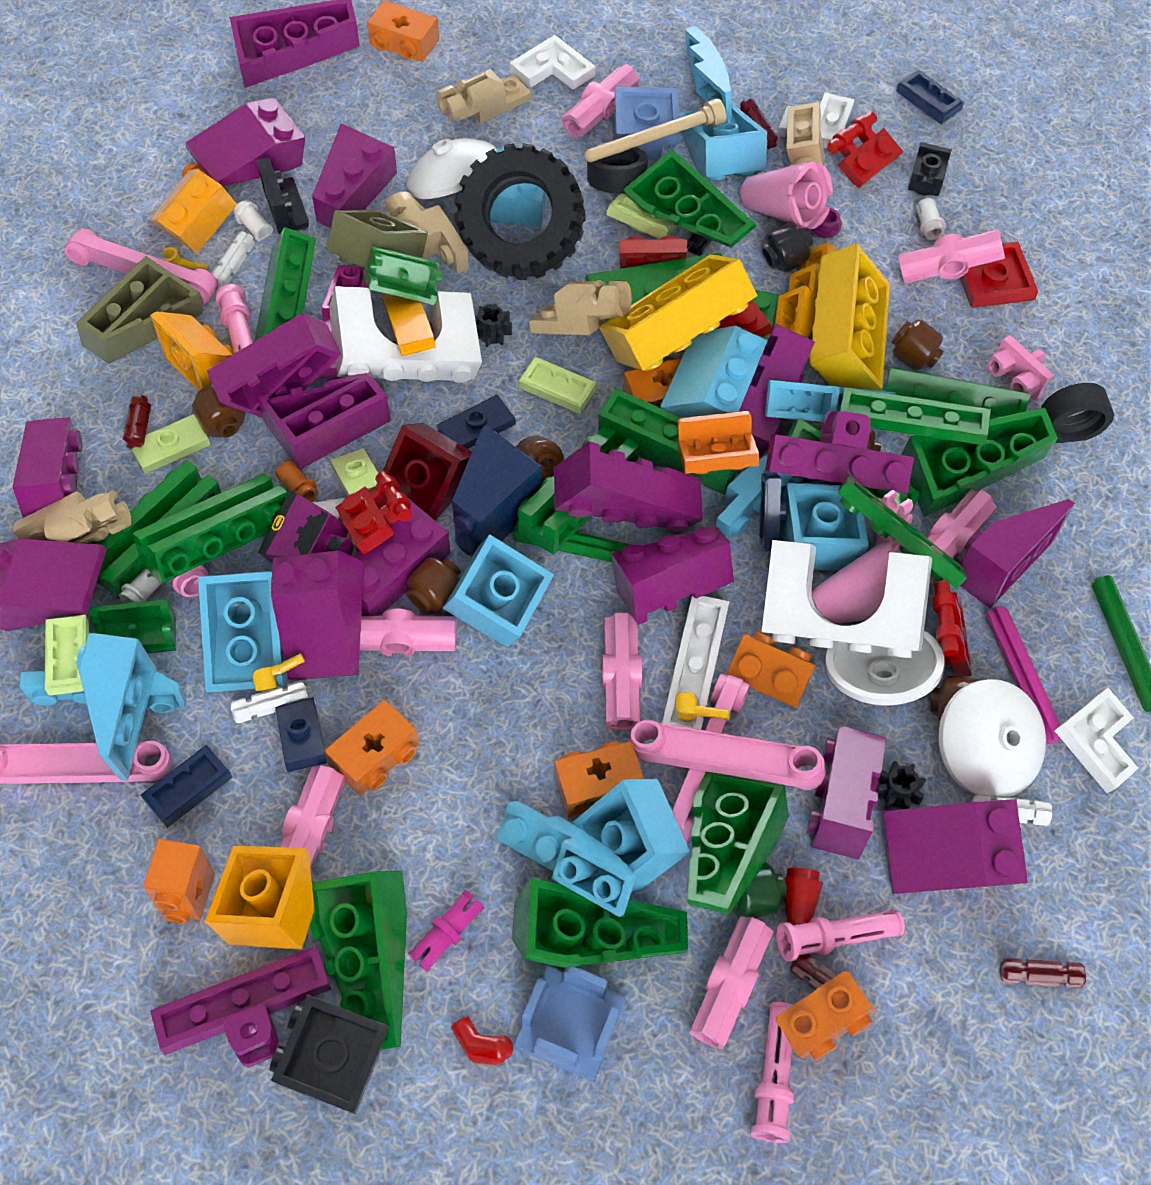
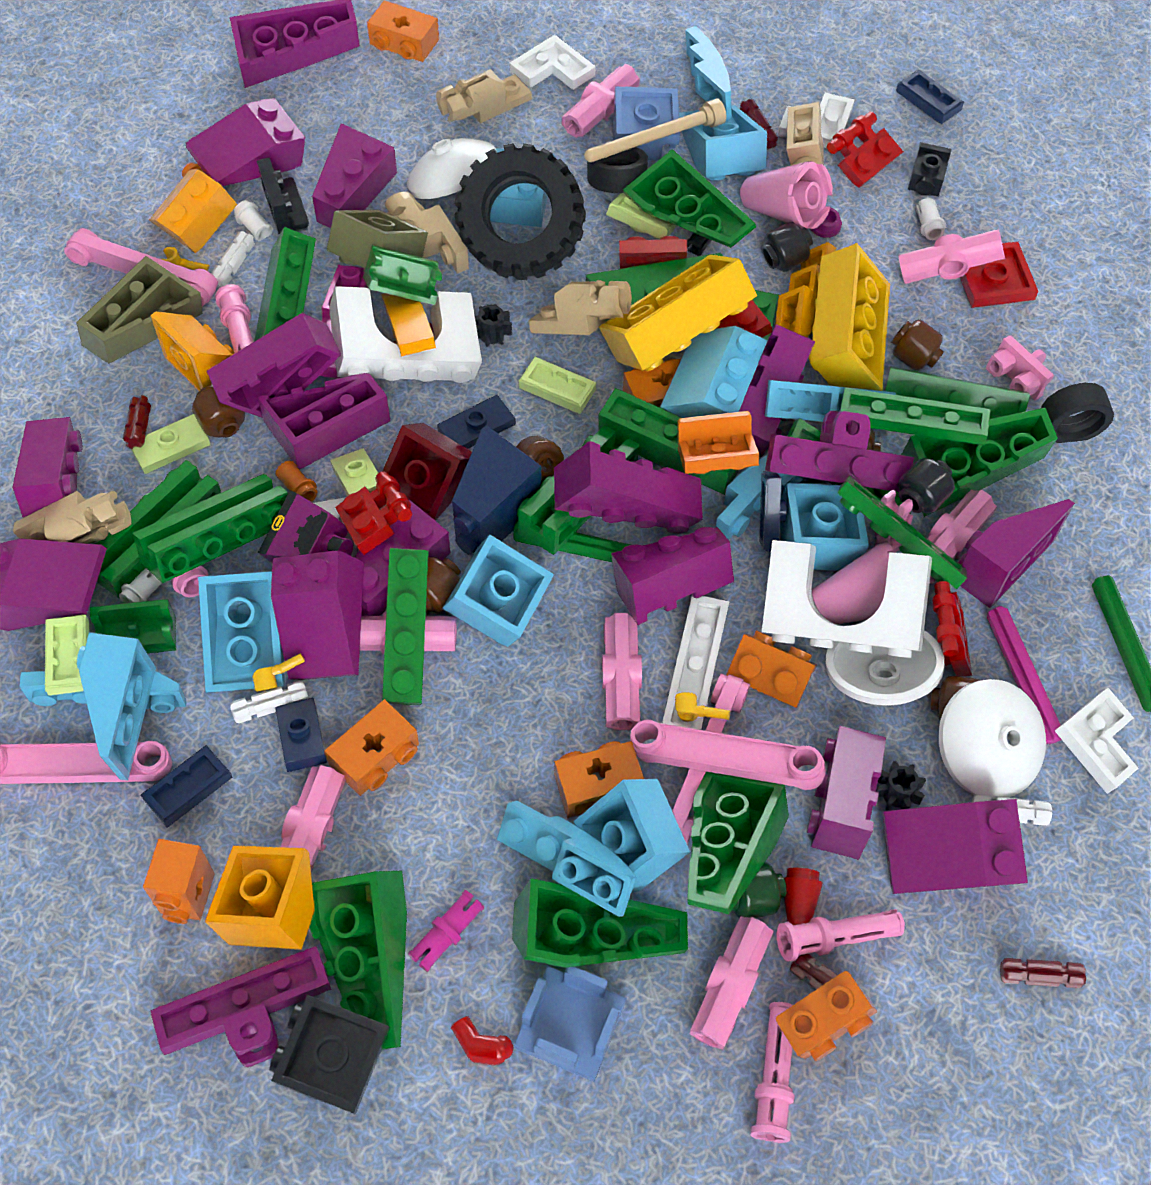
none -> green plate [382,548,428,705]
none -> black head [898,458,955,513]

